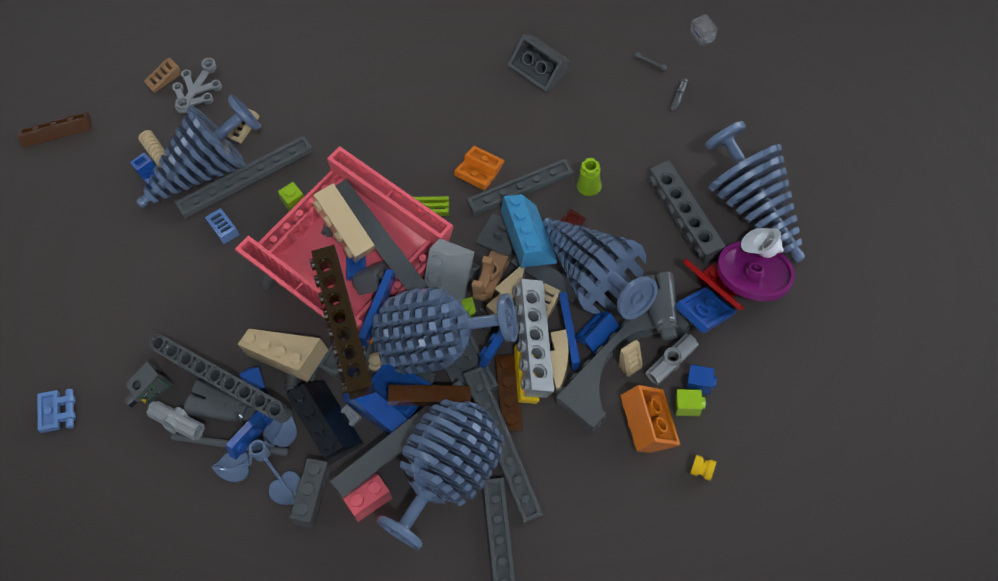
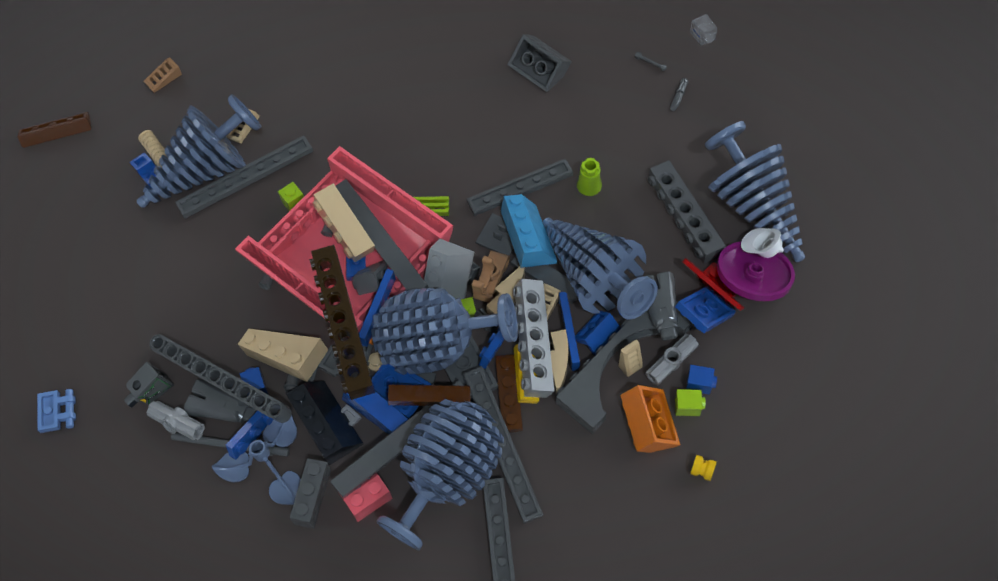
light grey plant [172,58,222,113] -> none
medium blue slope [205,208,240,244] -> none
orange slope [454,146,505,191] -> none
clear red tile [561,209,586,226] -> none

